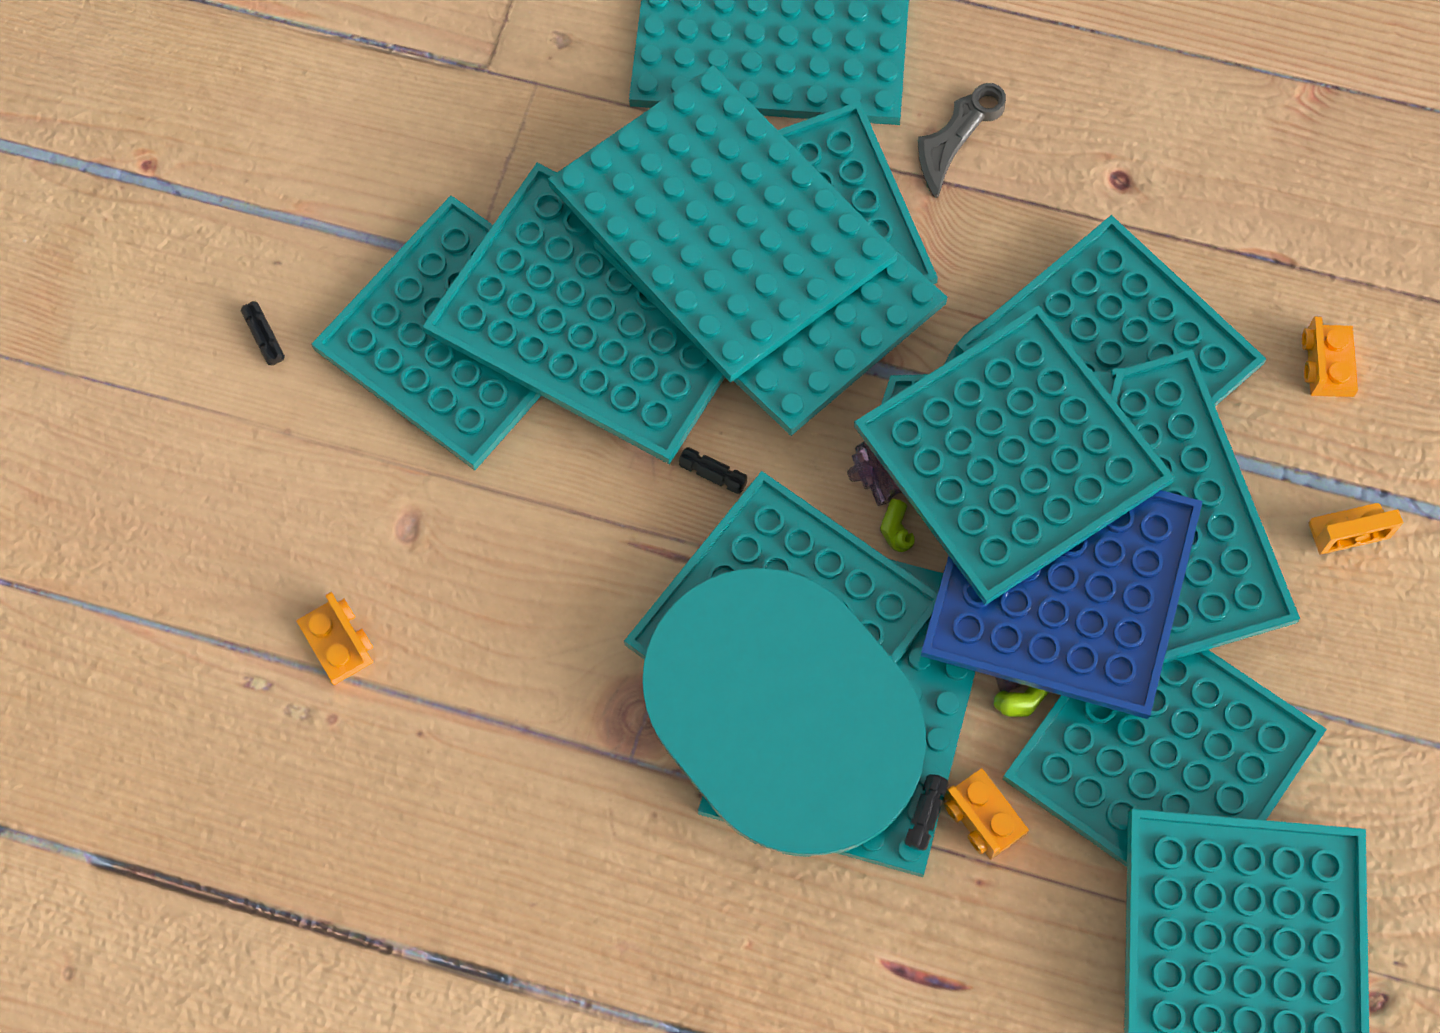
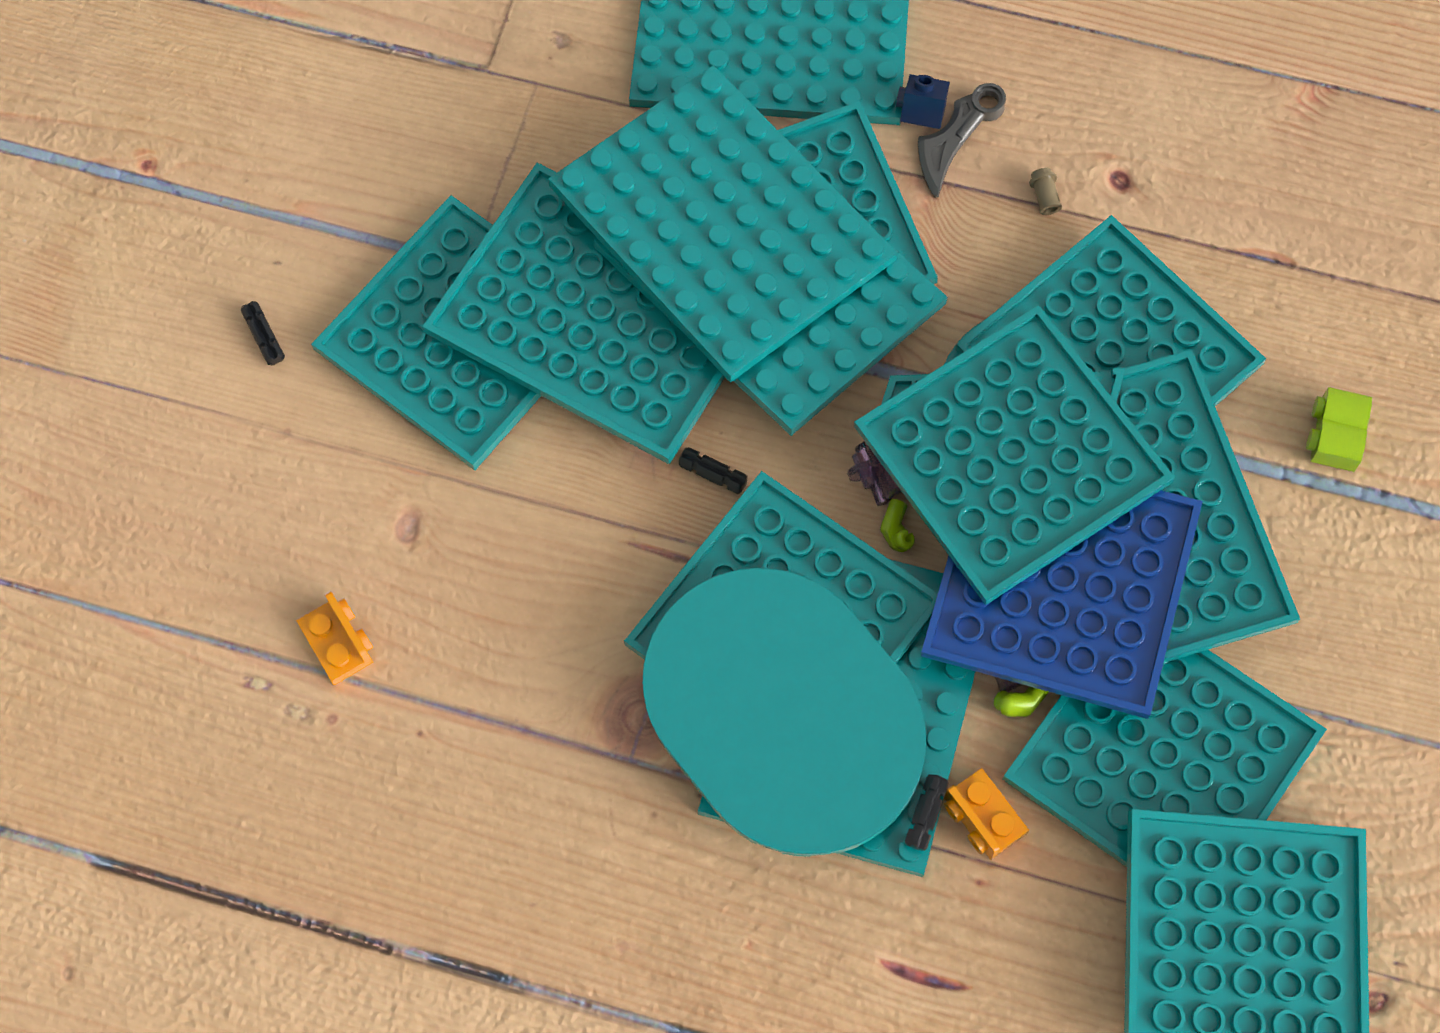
light orange bracket [1302,316,1358,397] -> none
light orange bracket [1308,503,1403,555] -> none
none -> dark blue brick [896,74,950,129]
none -> dark tan pin [1029,168,1062,215]
none -> lime brick [1306,387,1372,472]

